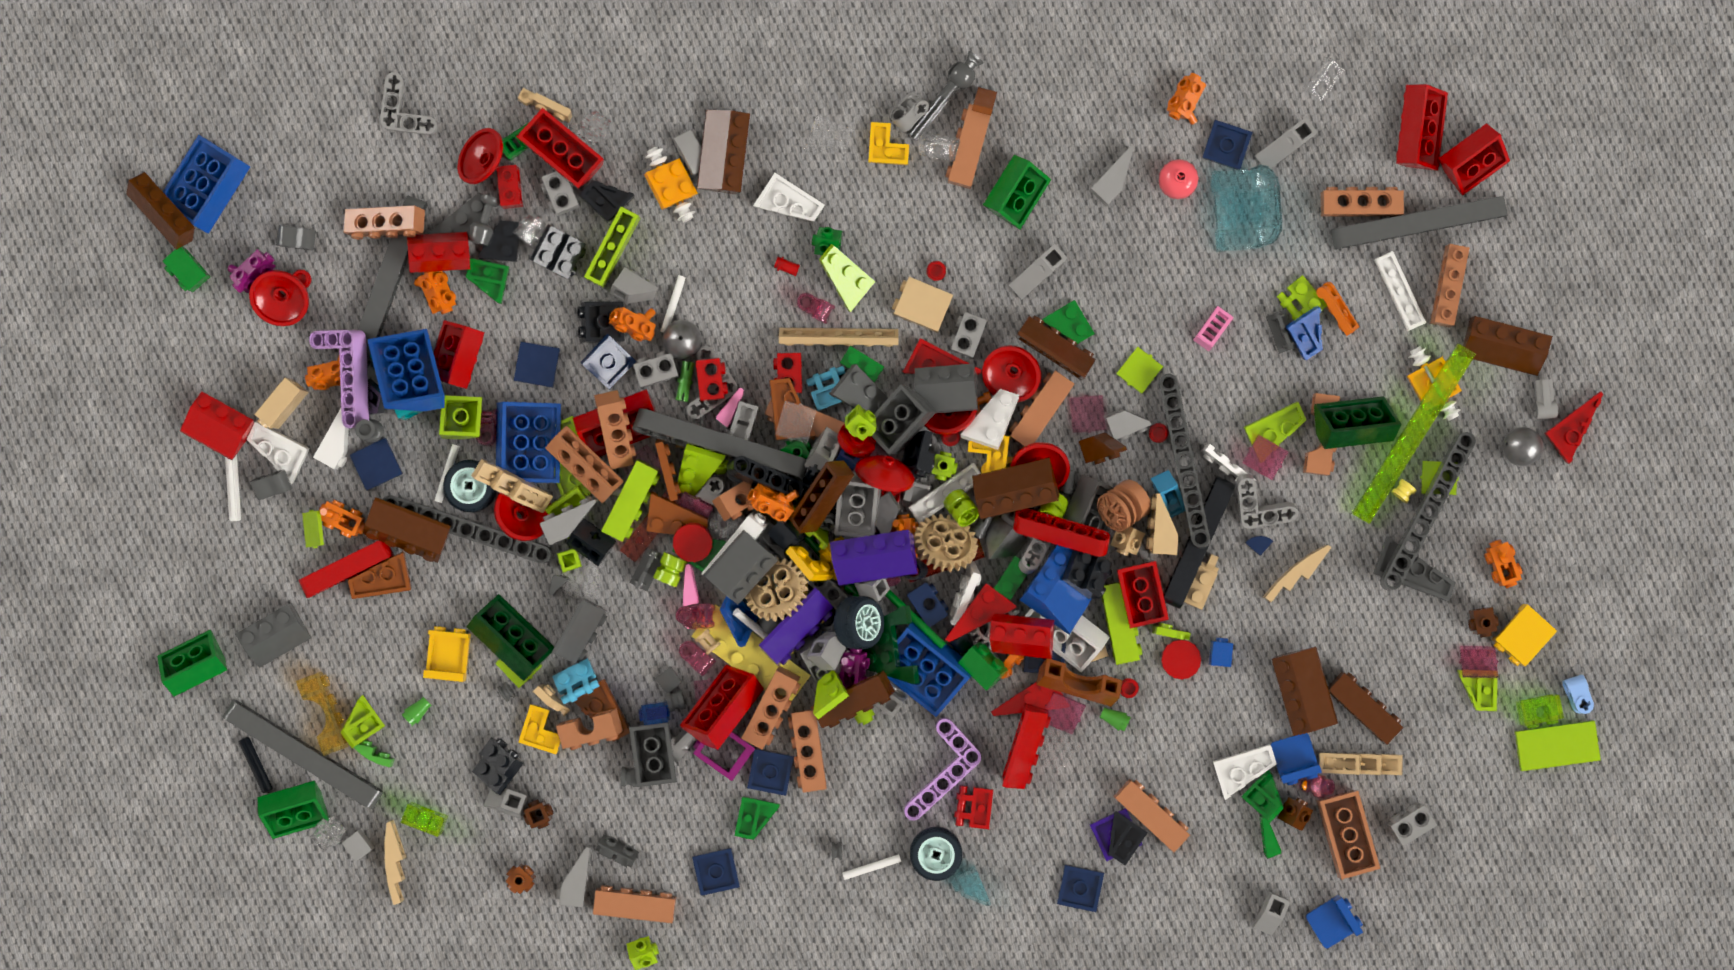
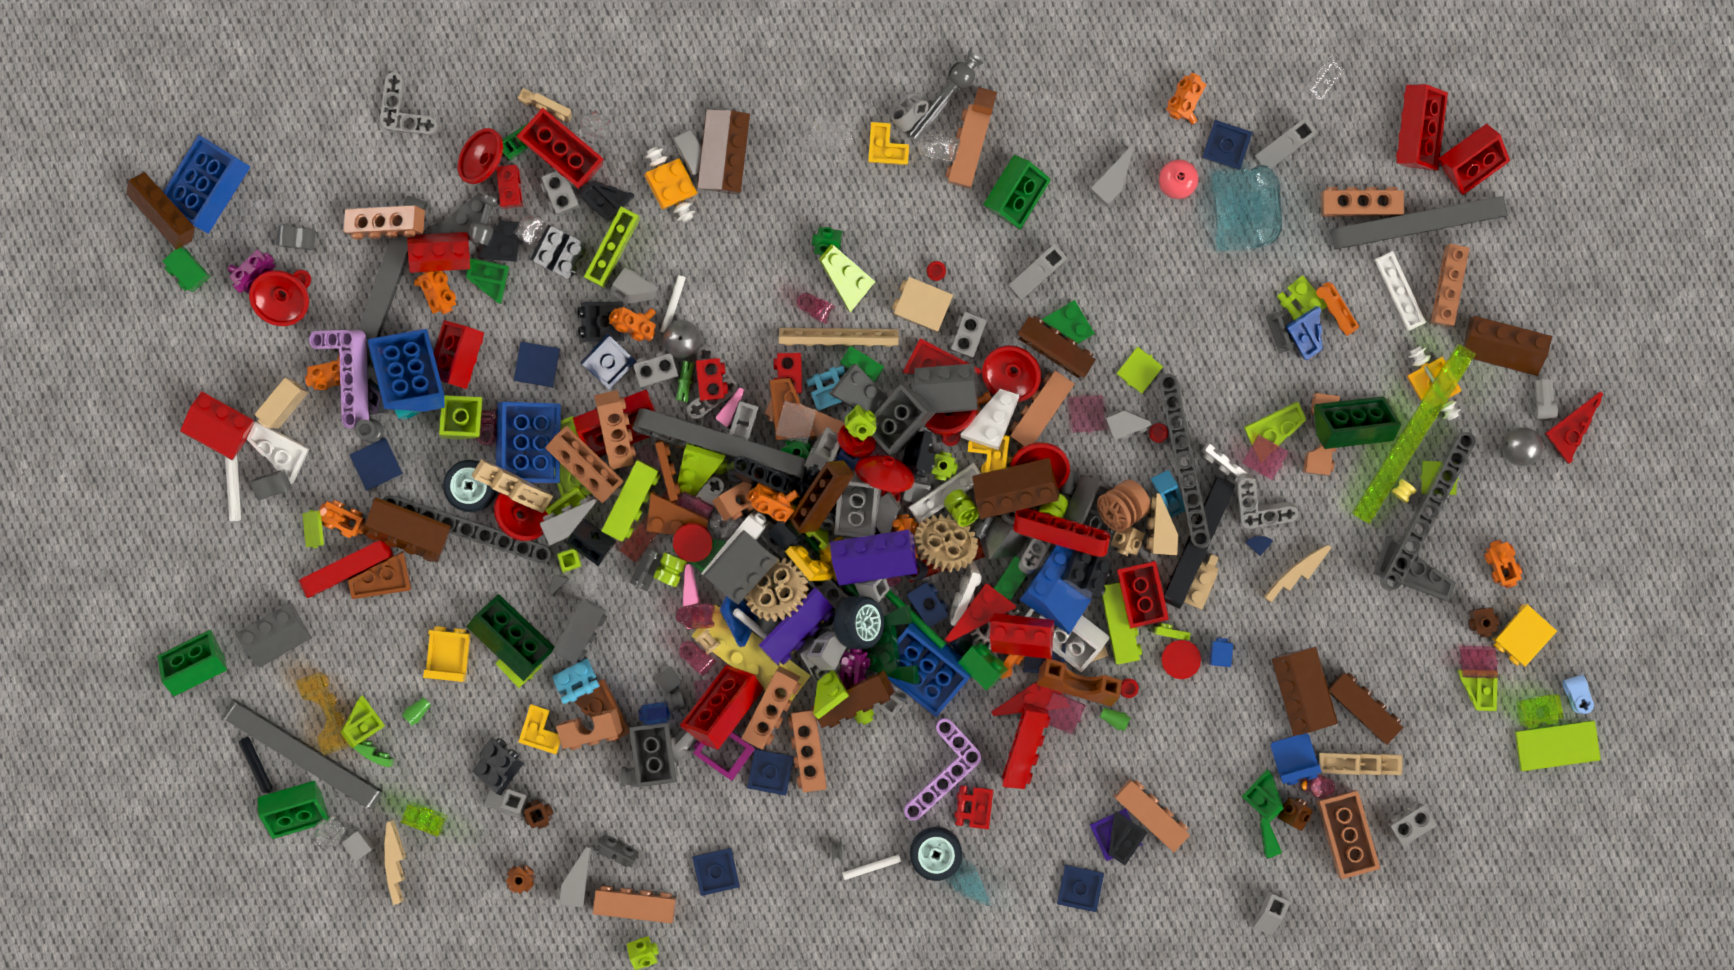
white slope [313,408,349,470] -> none
white bar [434,444,460,503] -> none
dark grey bush [497,682,516,702] -> none
tan wing [533,684,570,716] -> none
green wing [734,796,780,840] -> none
white wing [753,173,825,222] -> none
red pin [774,256,800,277] -> none
reddish brown slope [1079,432,1127,465] -> none
bright pink slope [1193,306,1234,351] -> none
white wing [1213,744,1277,800] -> none
blue bracket [1306,895,1363,948] -> none

